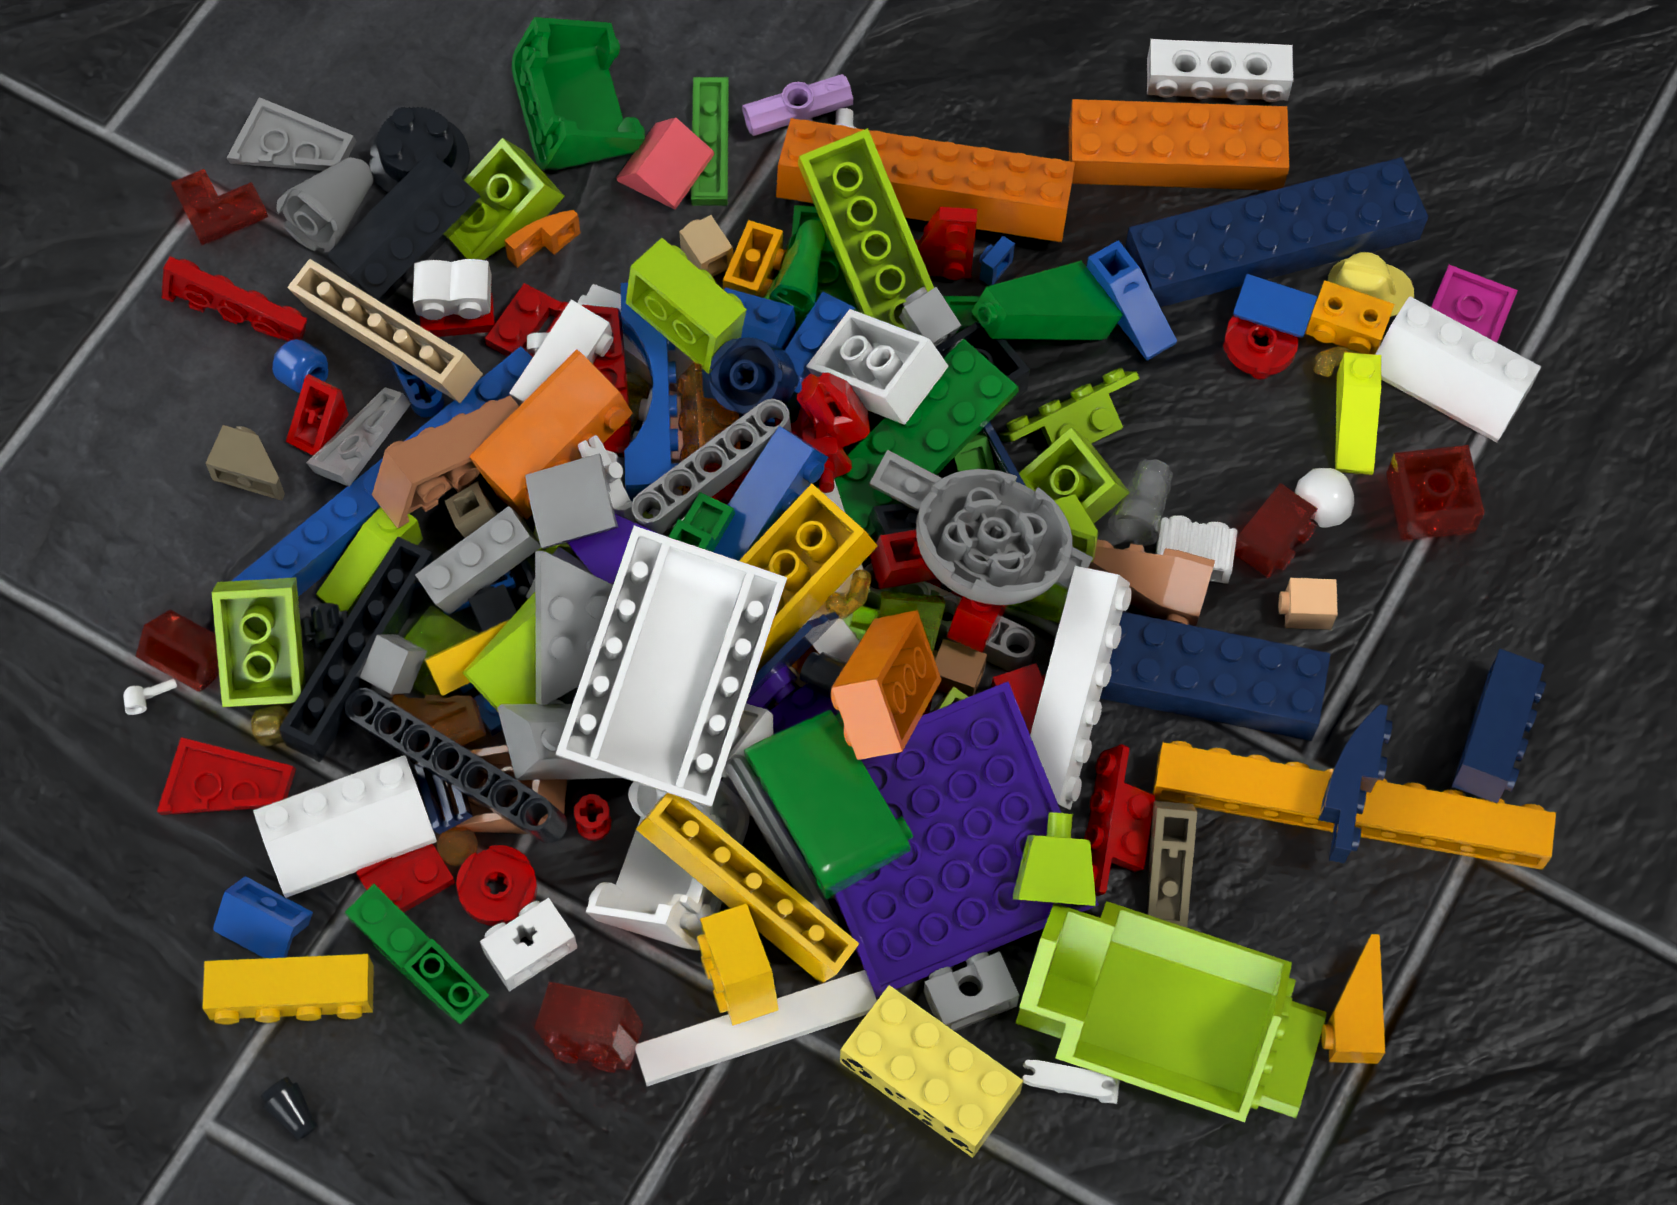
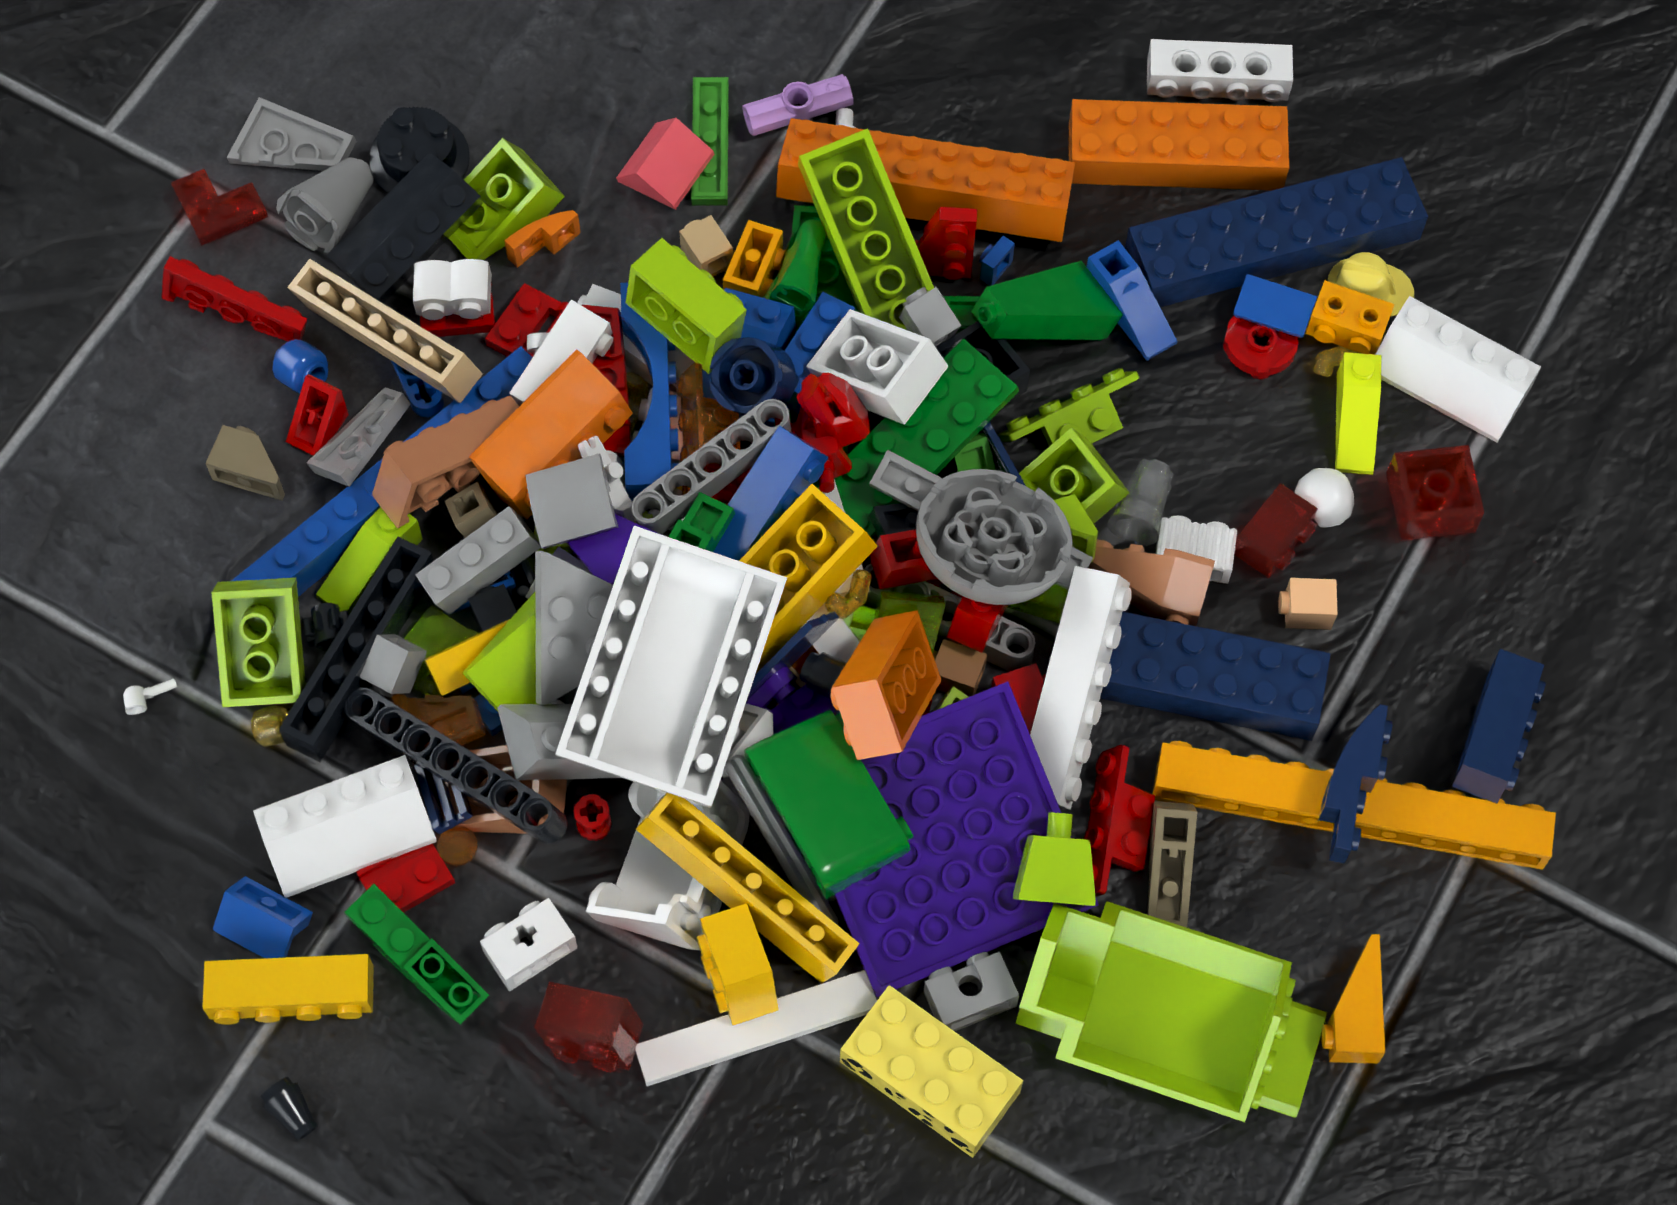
clear red brick [135,609,219,692] -> none
red wing [157,737,296,815] -> none
red plate [456,845,538,926] -> none
green windscreen [512,17,645,170] -> none
white piece [1021,1060,1120,1104] -> none
dark pink tile [1431,265,1518,343] -> none

